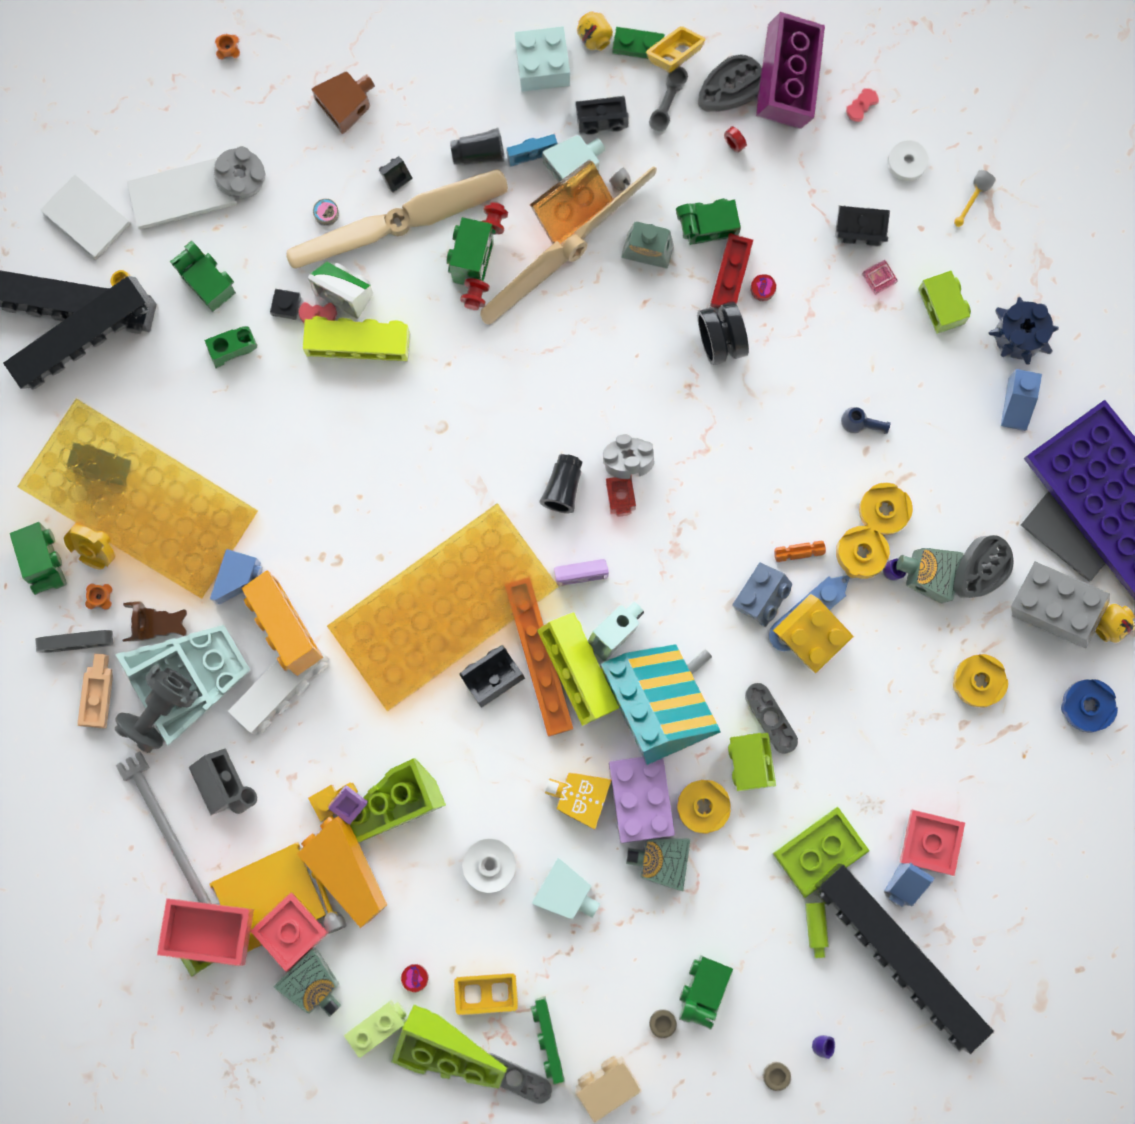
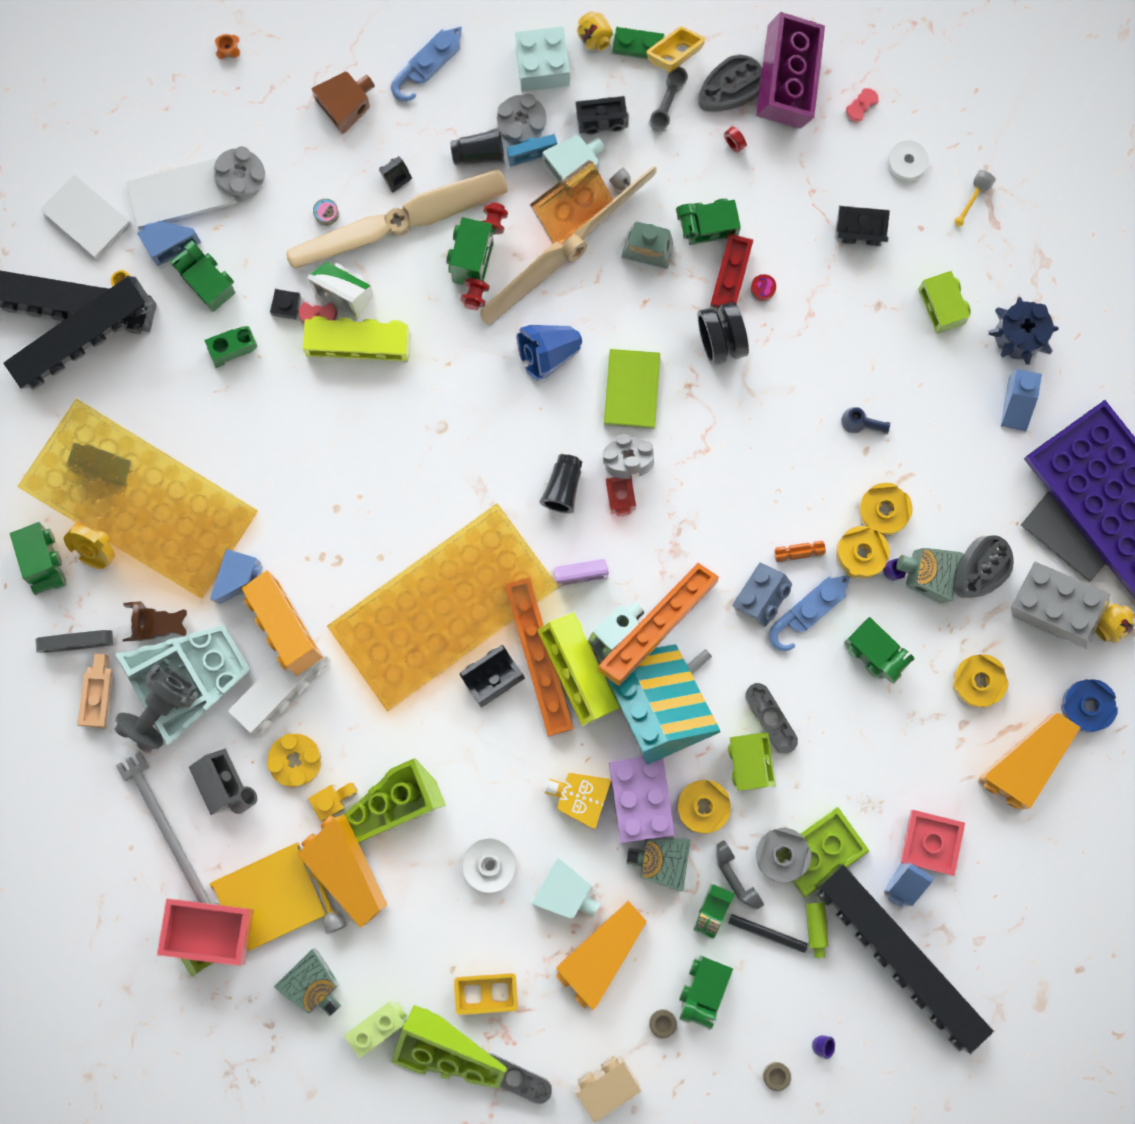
orange plate [85,583,113,610] -> none
coral plate [250,893,329,972] -> none
medium lavender plate [328,785,367,825] -> none
red tile [401,964,429,992] -> none
green plate [531,996,564,1084] -> none
yellow brick [773,594,854,673] -> none
clear pink tile [862,259,898,295] -> none
none -> medium blue slope [137,221,201,267]
none -> yellow plate [267,734,322,787]
none -> medium blue plate [391,26,462,102]
none -> light grey plate [497,93,547,144]
none -> blue cone [516,325,582,381]
none -> light orange slope [555,900,647,1010]
none -> orange plate [598,562,719,686]
none -> lime tile [604,349,661,429]
none -> green leg [693,883,735,939]
none -> dark grey bar [716,840,764,910]
none -> black bar [728,913,808,953]
none -> light grey plate [756,828,811,883]
none -> green hinge [844,616,915,684]
none -> light orange slope [978,712,1081,810]

